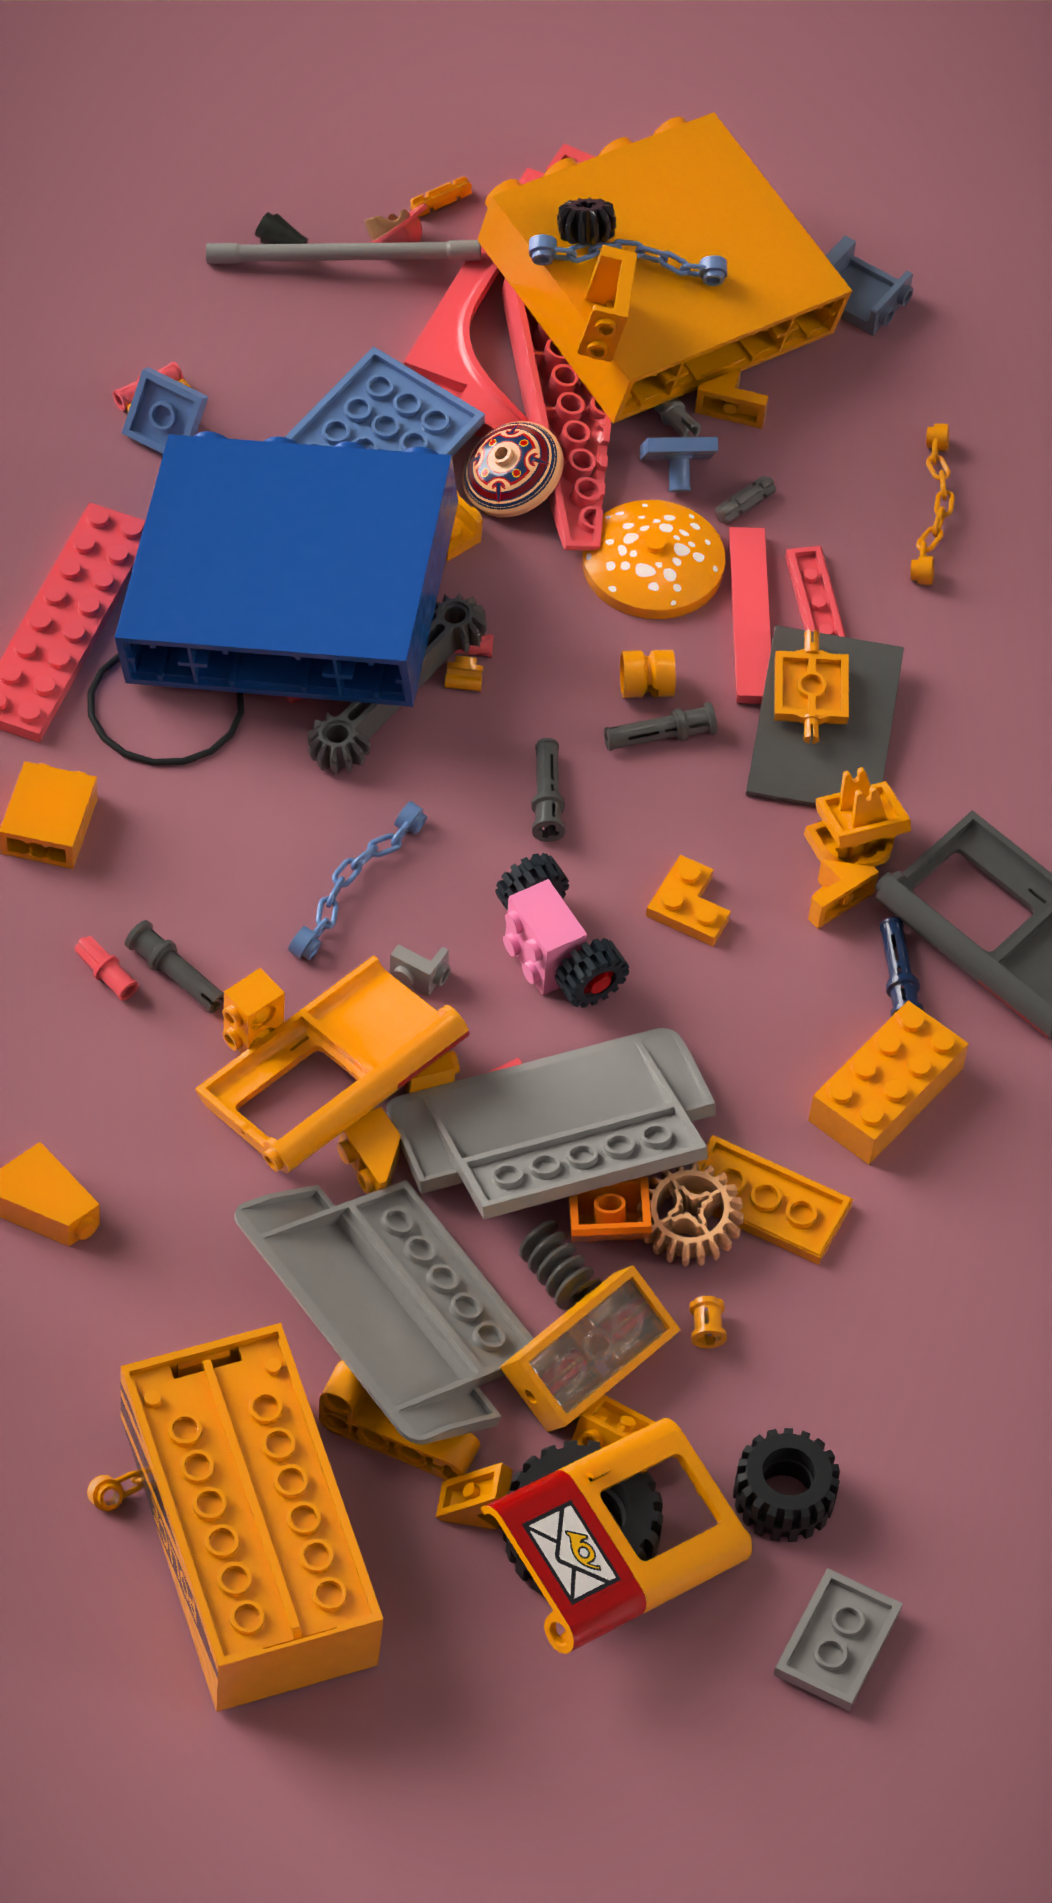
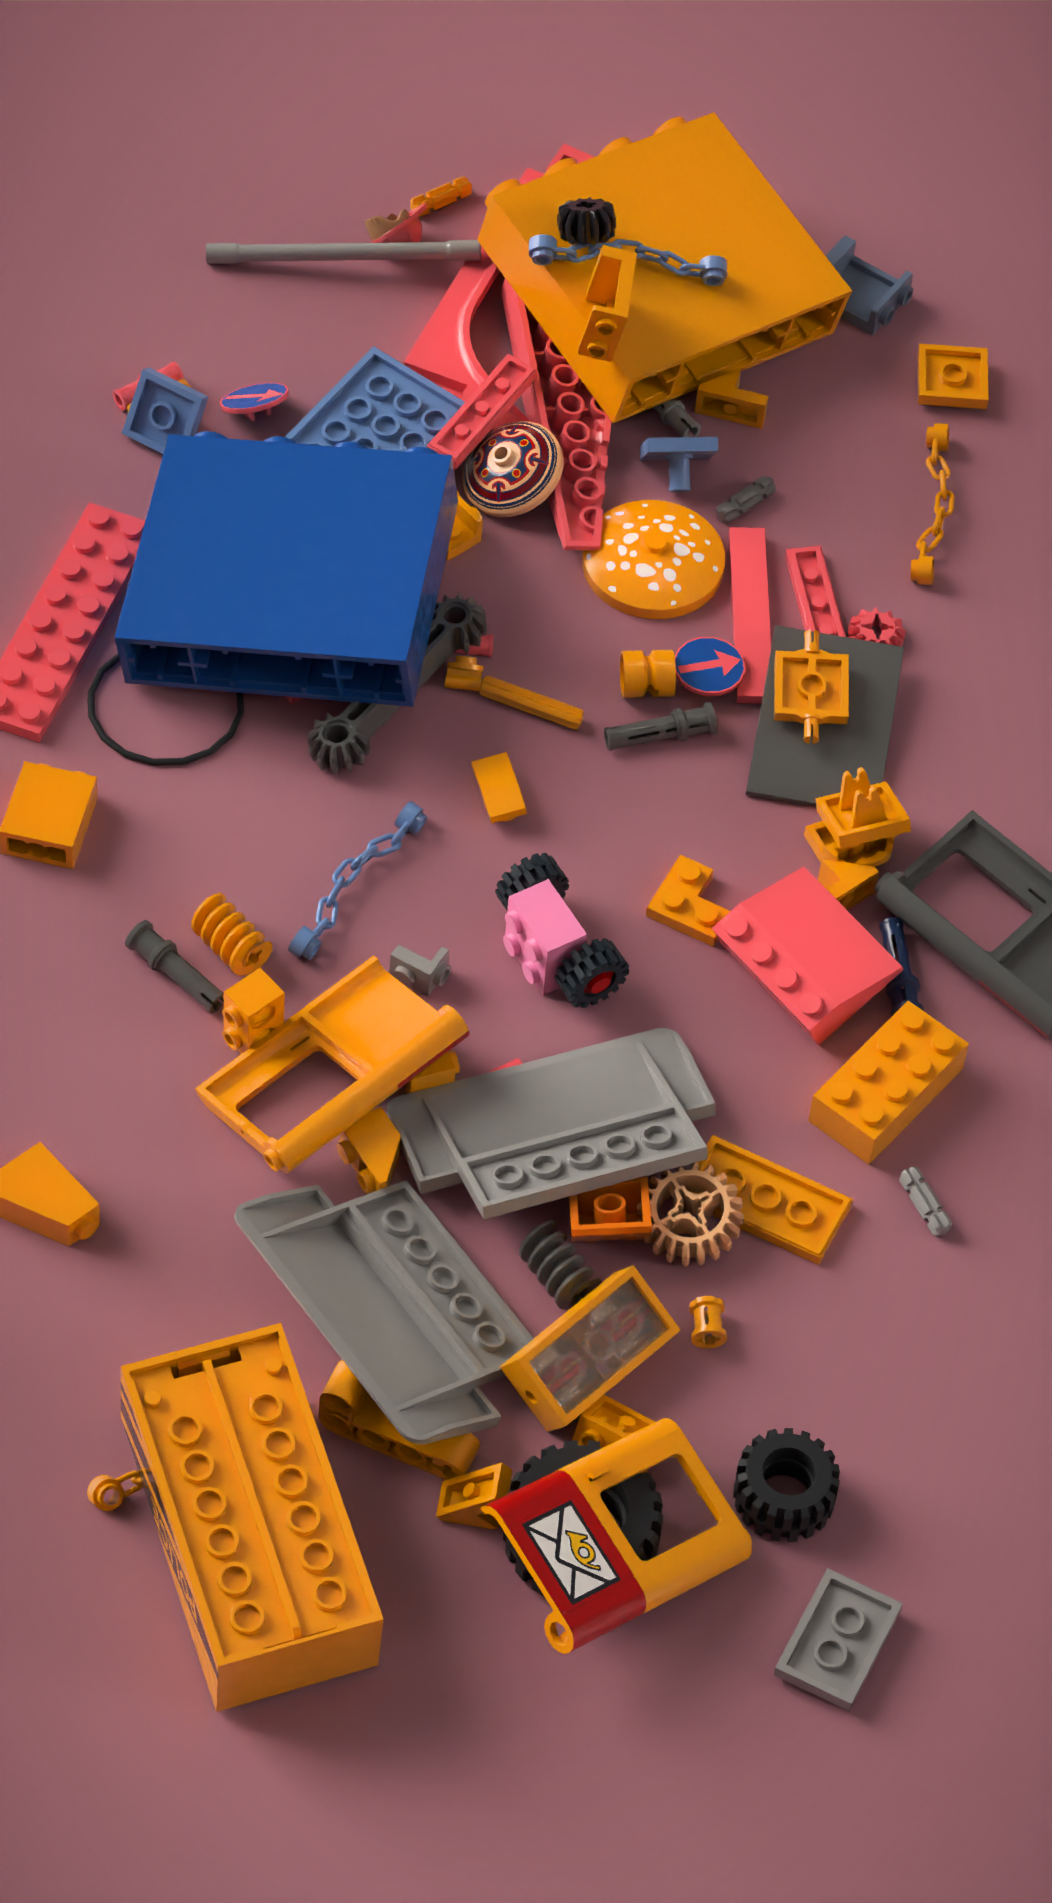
coral axle [75,936,139,1001] -> none
pearl dark grey cone [255,212,308,244] -> none
dark grey pin [531,738,565,842] -> none
none -> light orange piece [191,892,273,976]
none -> piece [220,383,289,421]
none -> coral tile [427,354,537,469]
none -> light orange slope [471,752,527,824]
none -> light orange axle [479,675,584,730]
none -> blue piece [675,637,746,696]
none -> coral slope [712,867,904,1046]
none -> coral gear [847,607,906,647]
none -> light grey axle [899,1166,952,1237]
none -> light orange plate [917,343,989,409]

